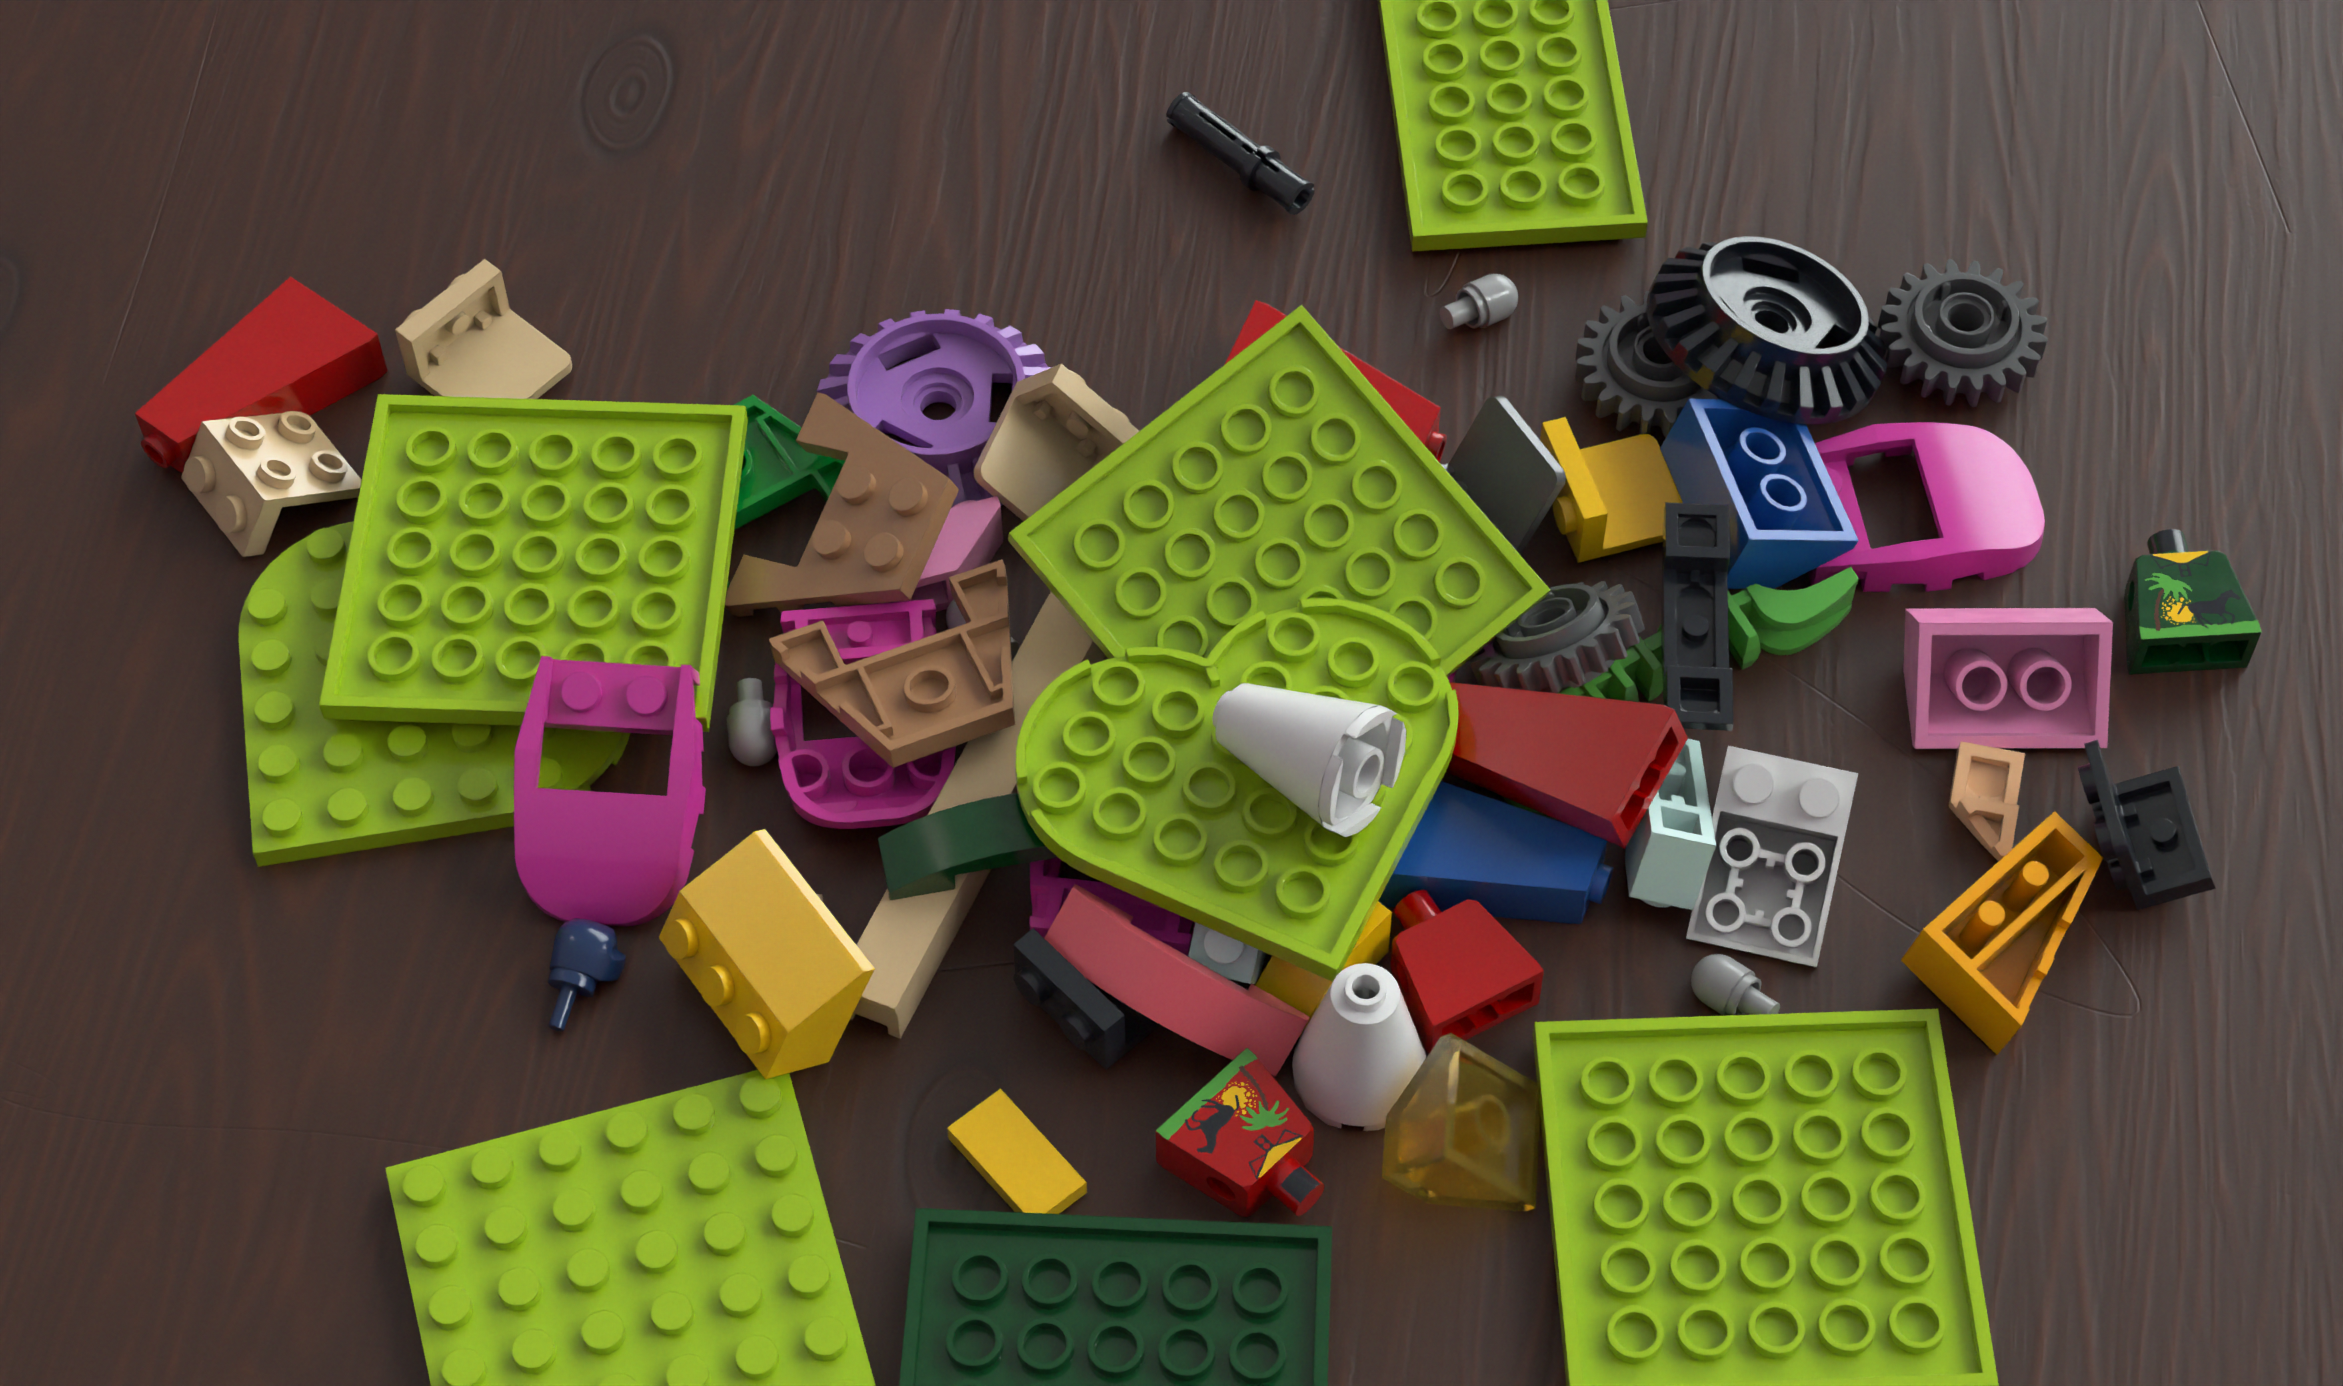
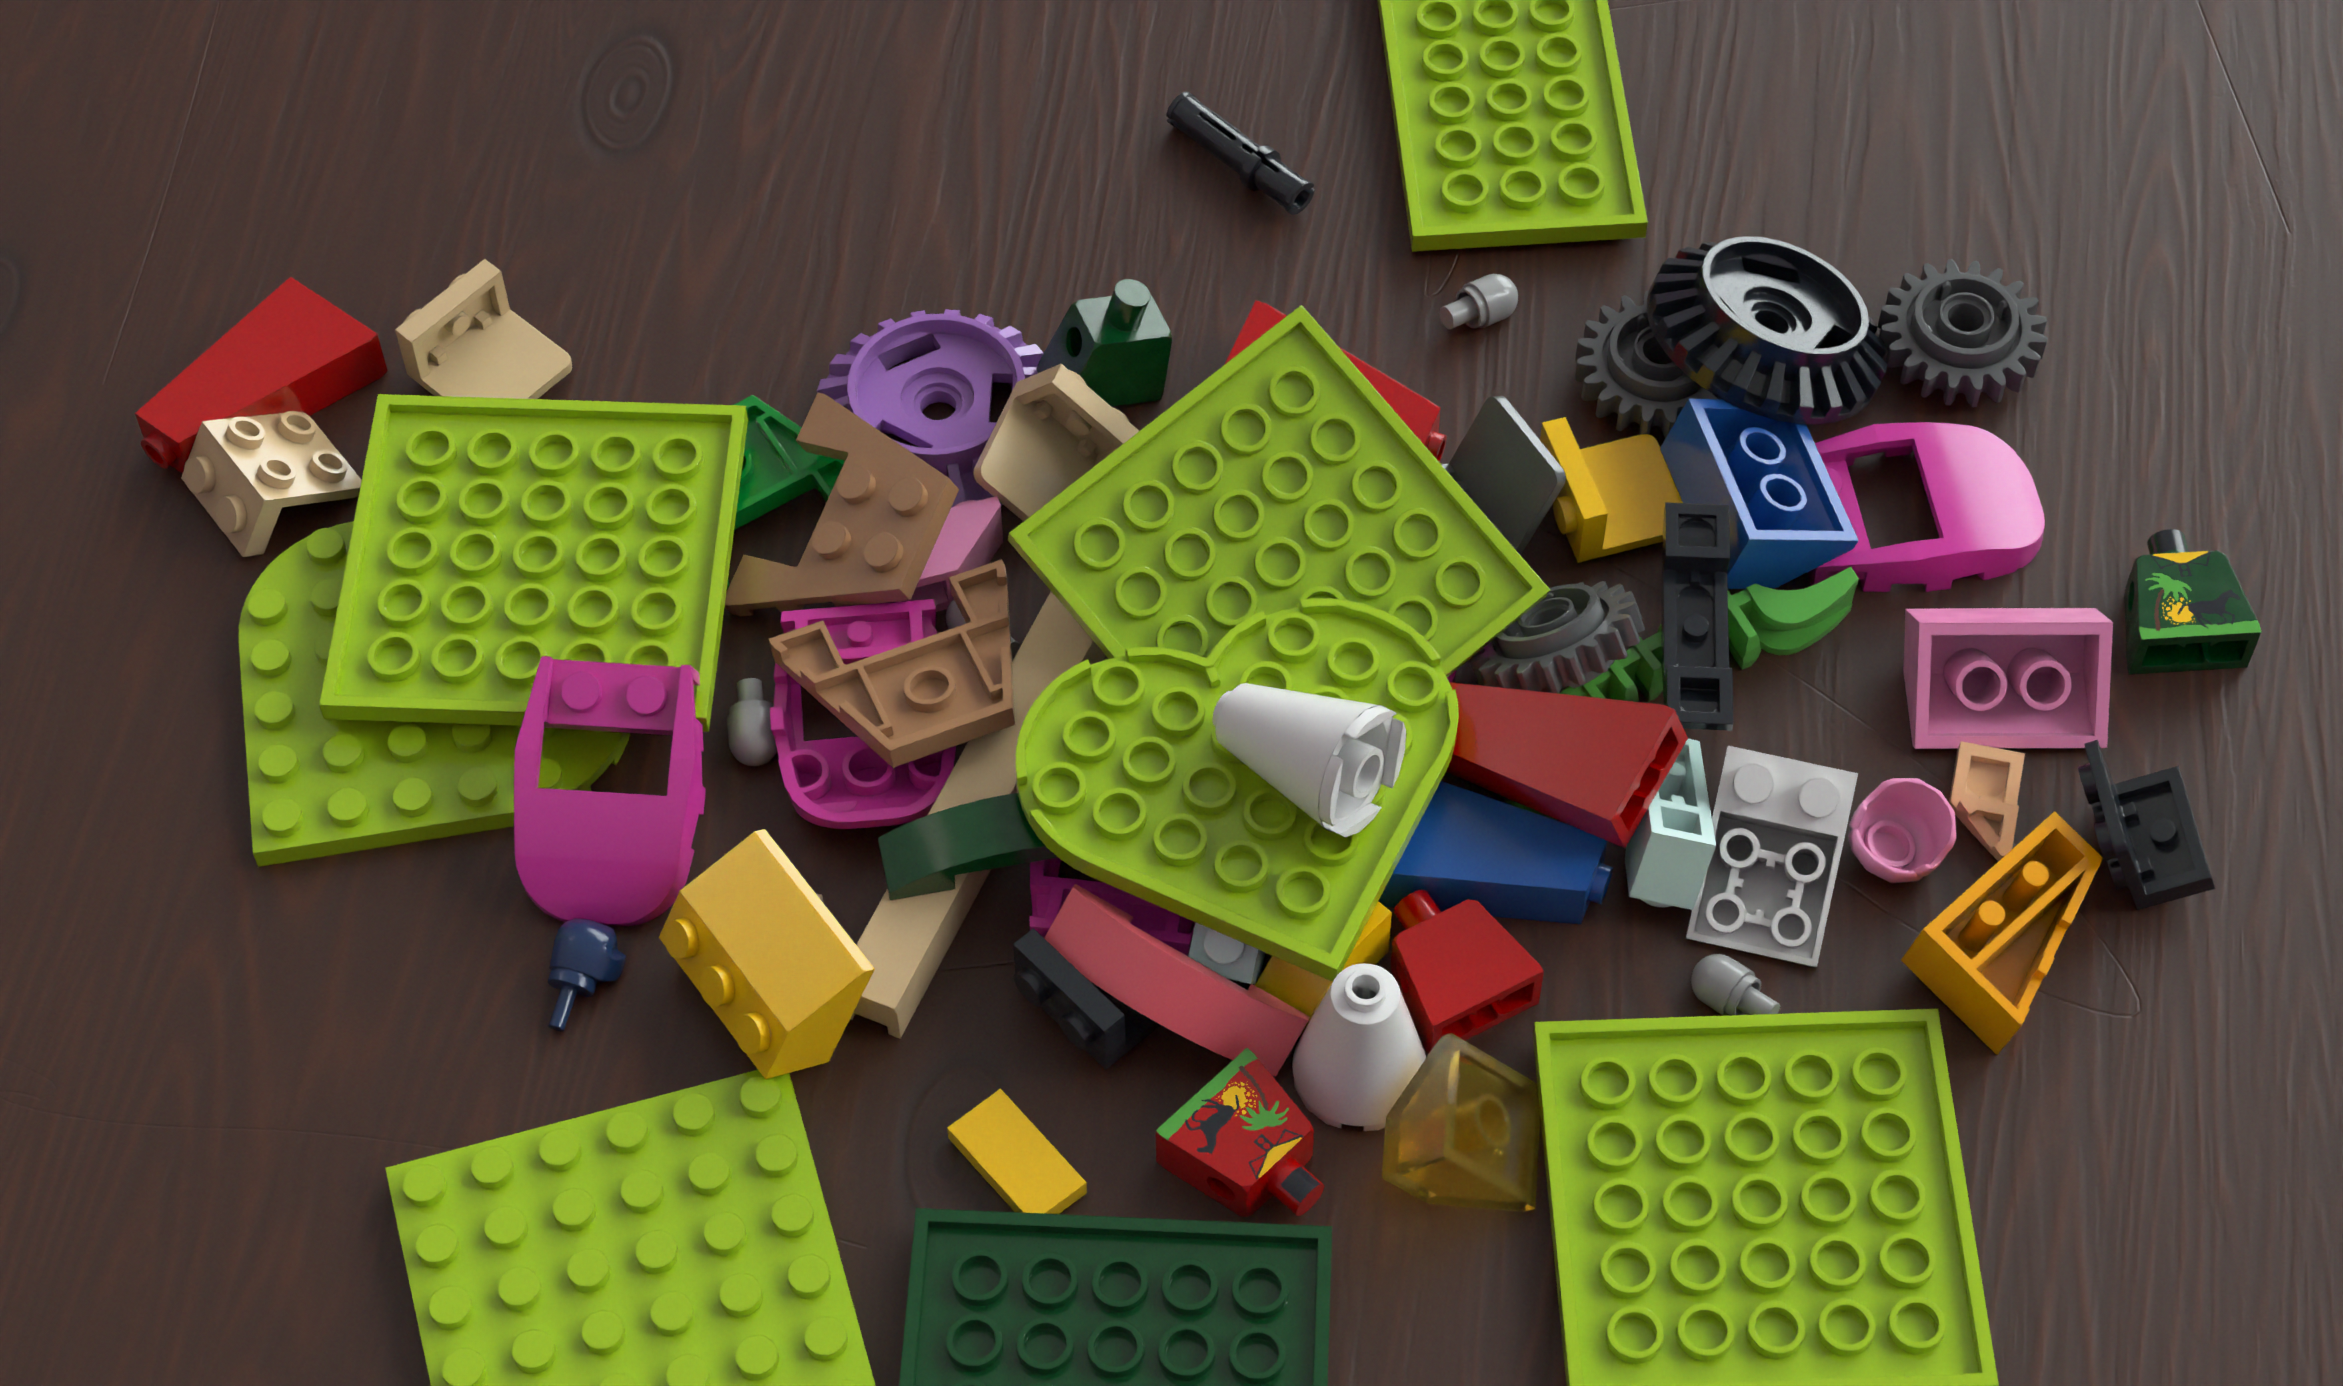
none -> dark green torso [1036,279,1172,406]
none -> bright pink hair [1848,778,1956,884]

